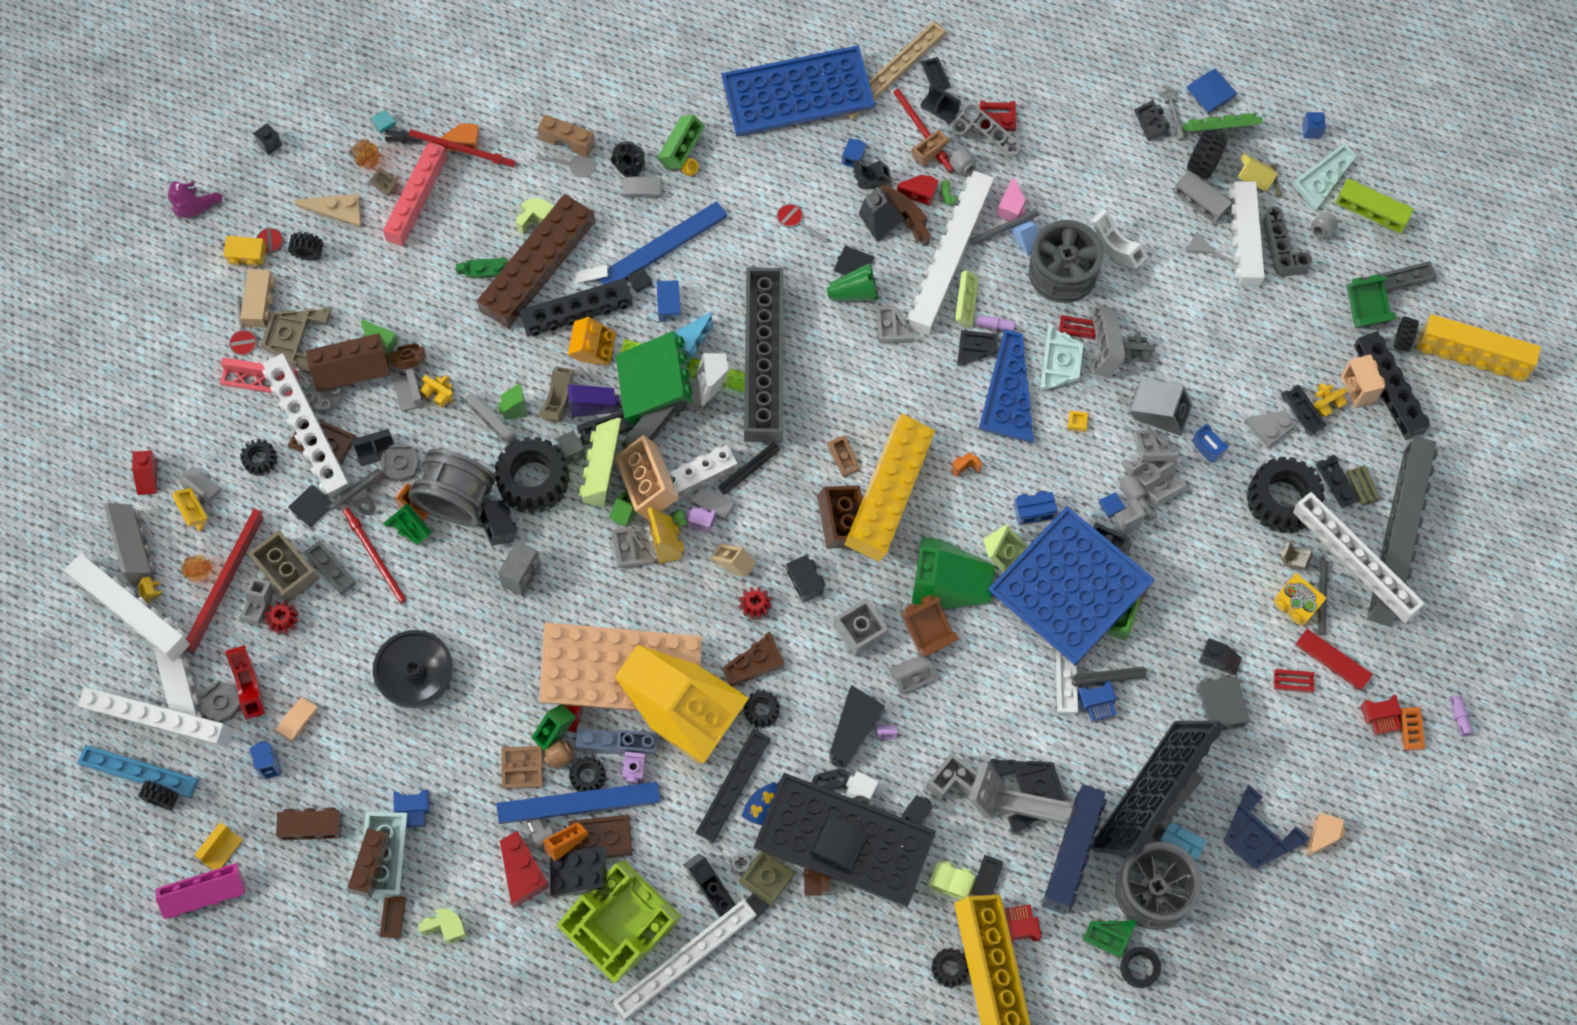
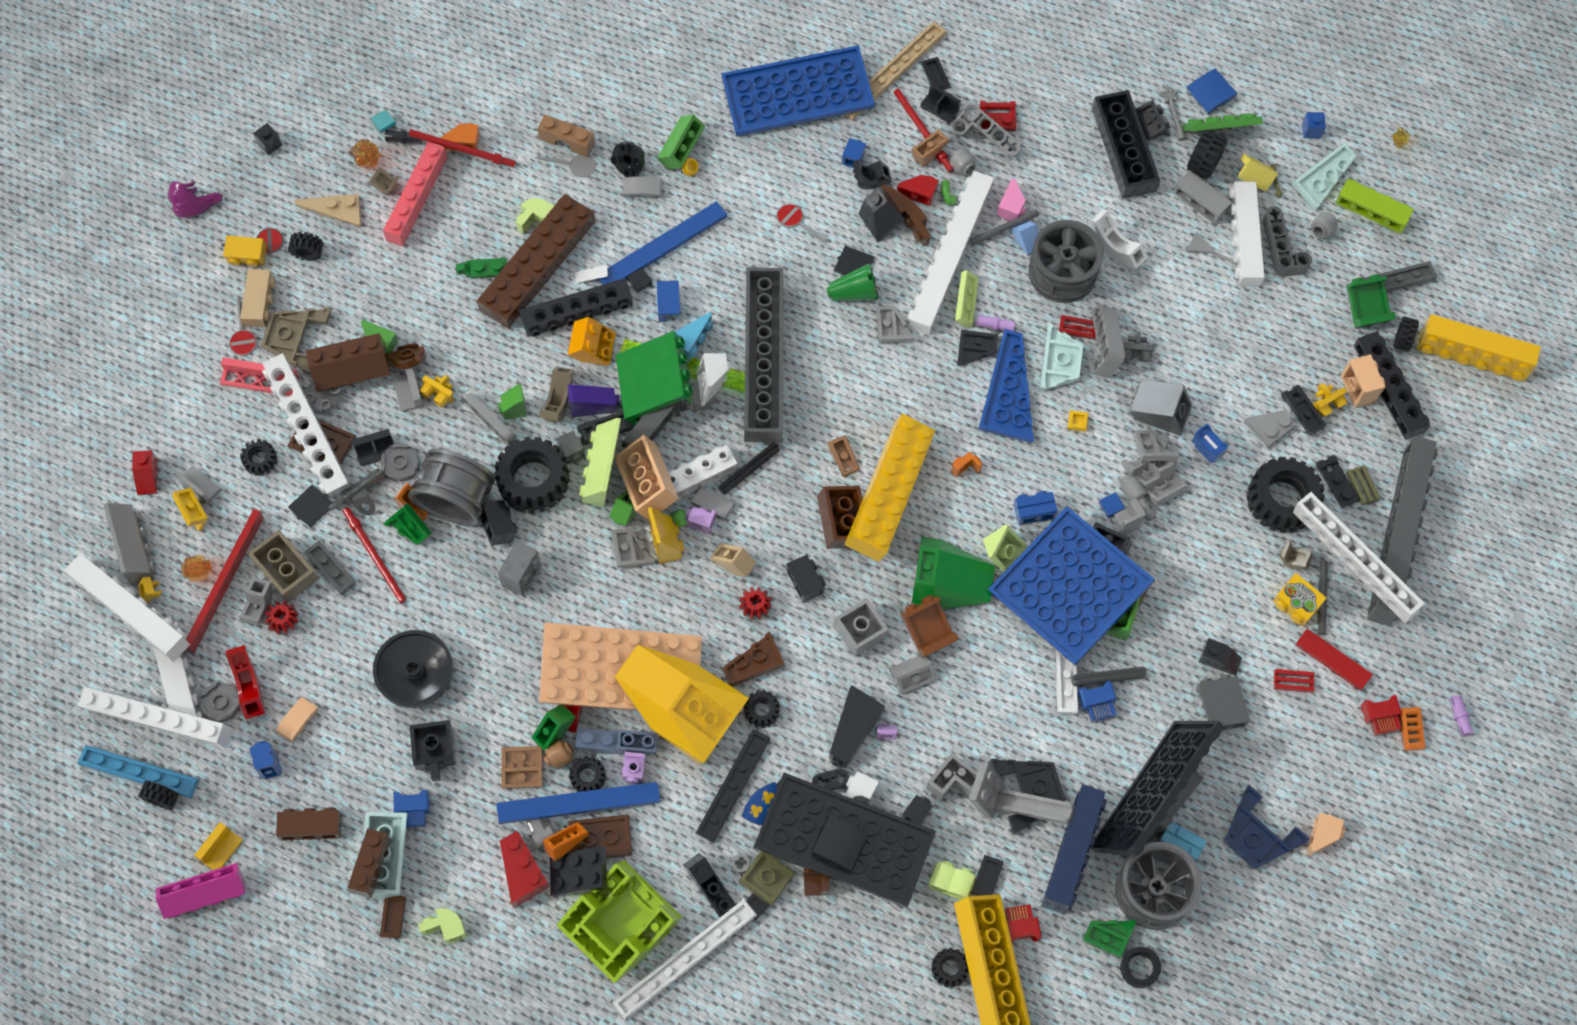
none -> black hinge [409,720,456,782]
none -> black brick [1092,90,1160,199]
none -> clear yellow plate [1392,127,1409,149]

